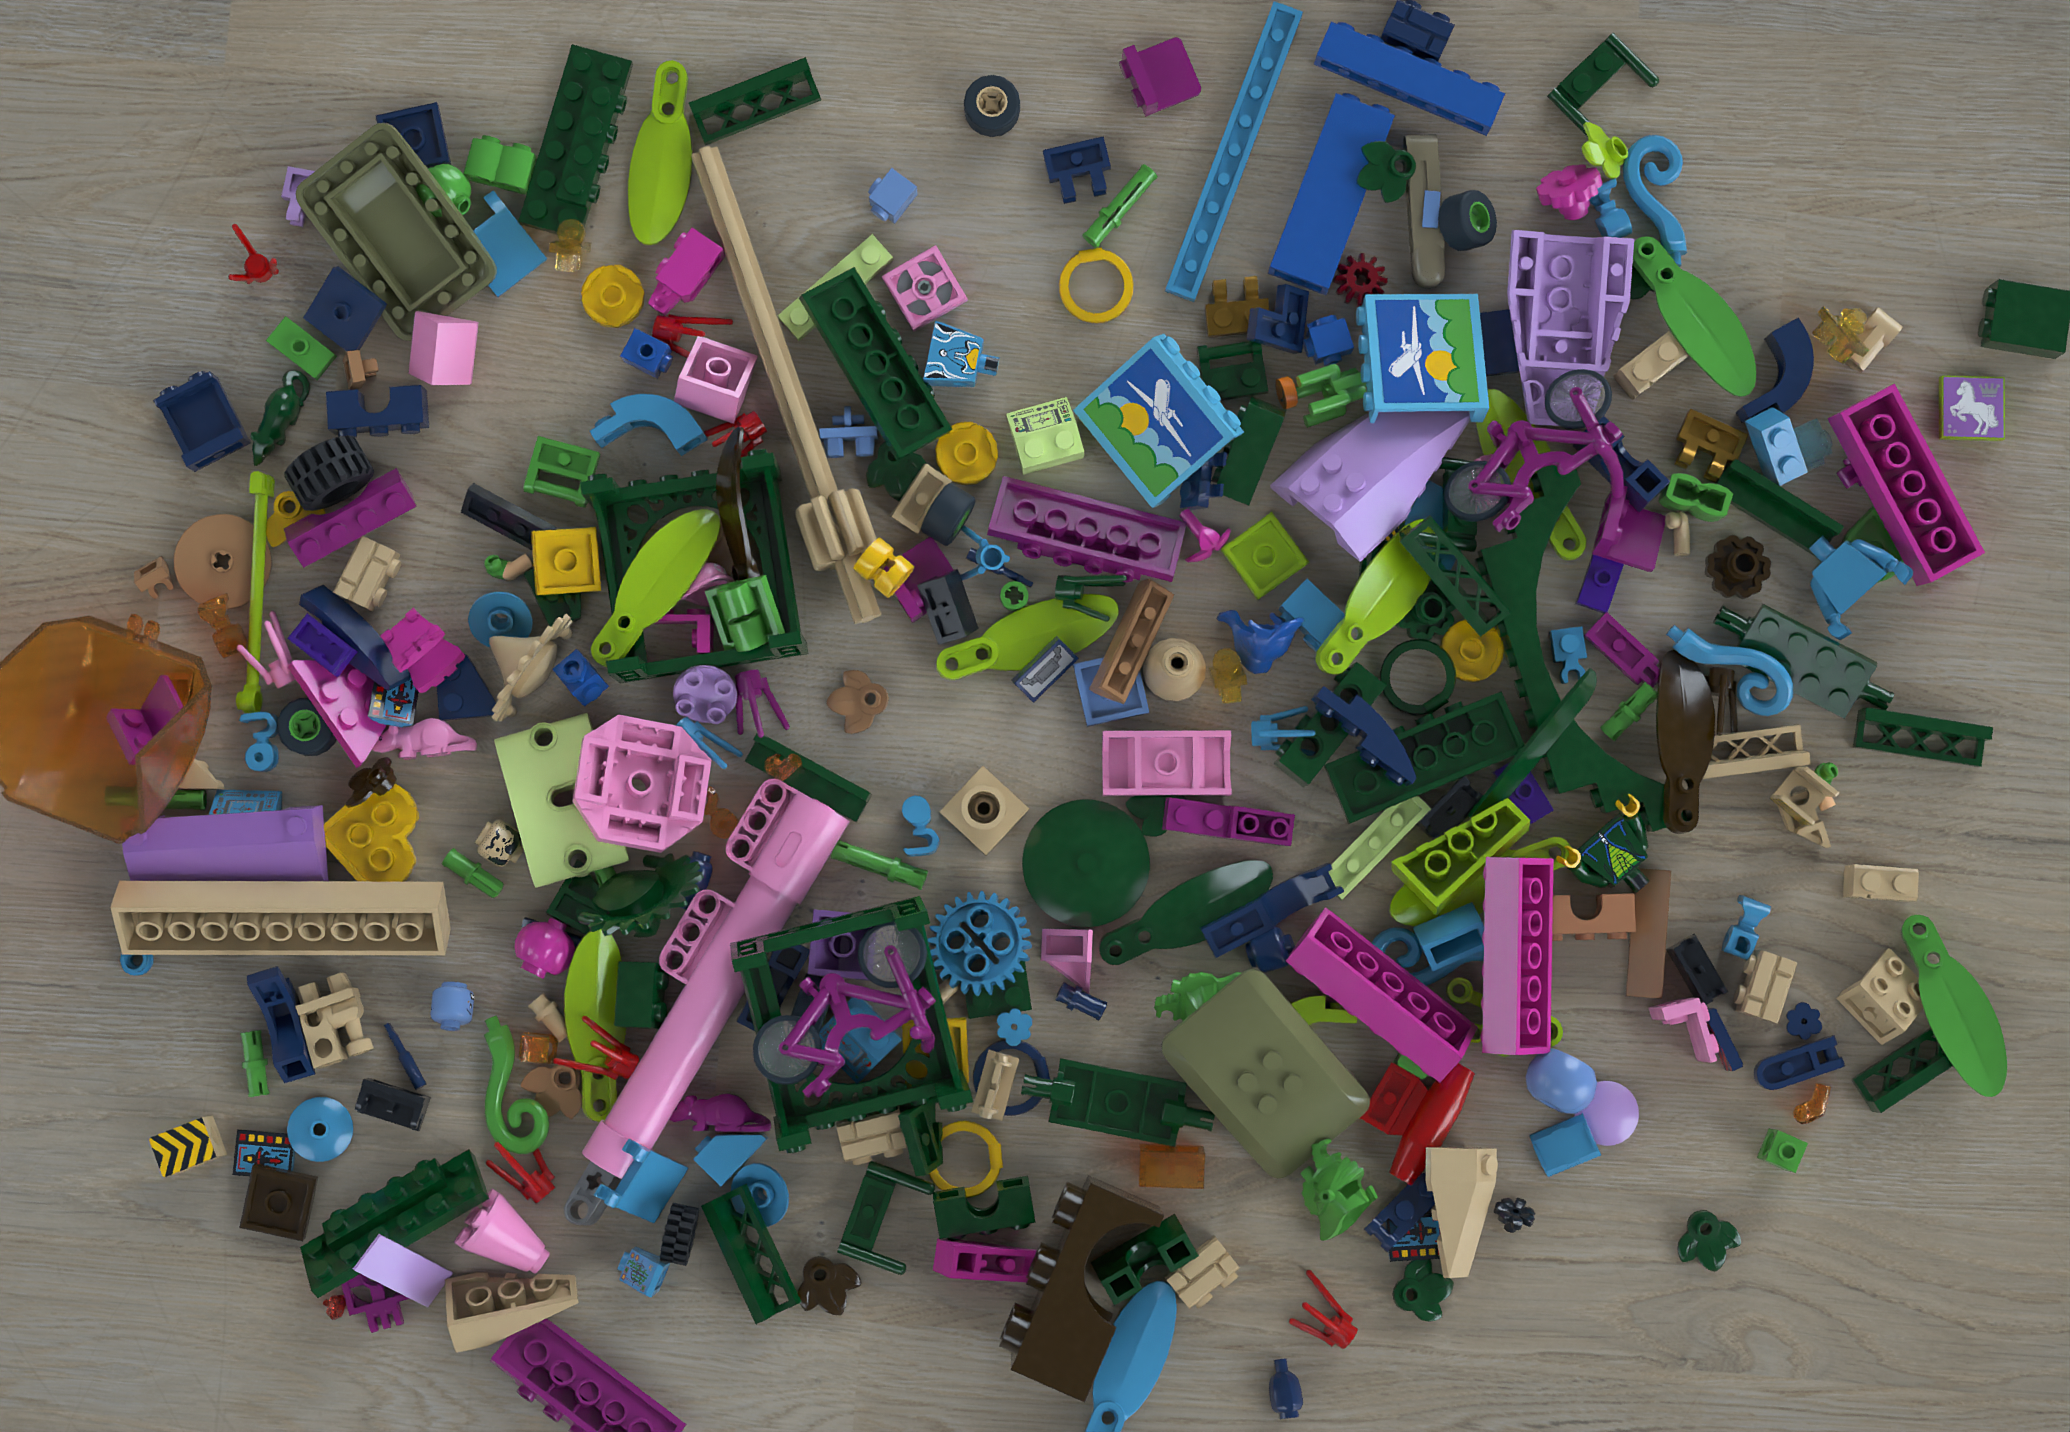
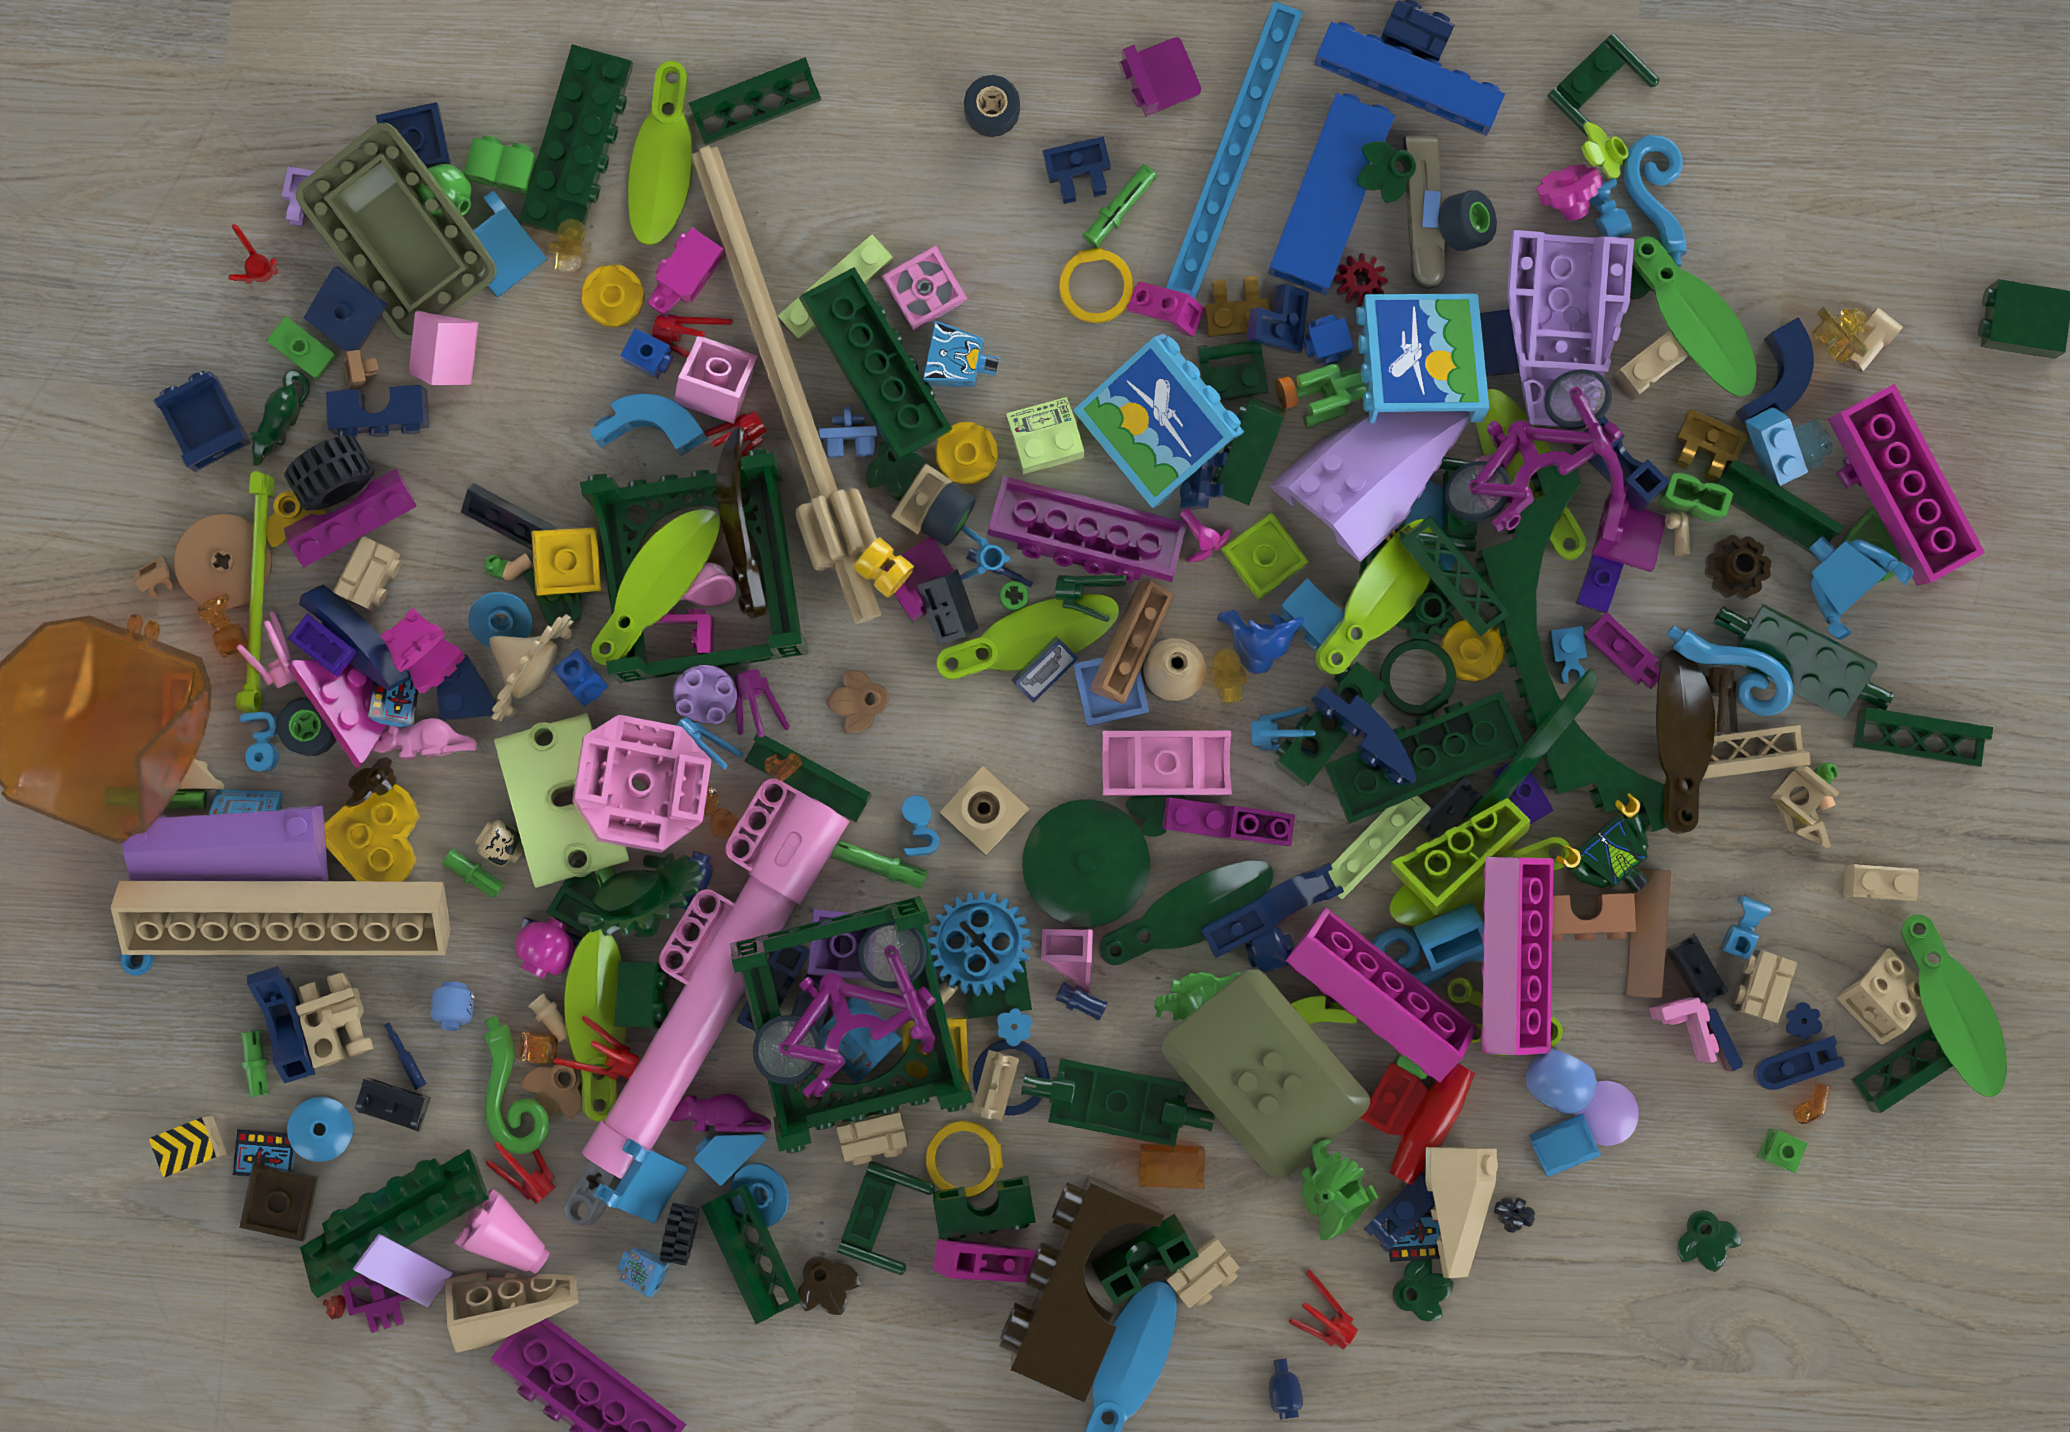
magenta bracket [106,675,190,765] -> none
bright green plate [523,436,601,508] -> none
bright green plate [705,575,785,652] -> none
medium blue brick [868,168,918,224] -> none
dark green wing [898,1096,943,1177] -> none
bright green pin [1600,682,1657,741] -> none
tile [1939,375,2005,441] -> none
none -> dark pink bracket [1127,282,1205,337]

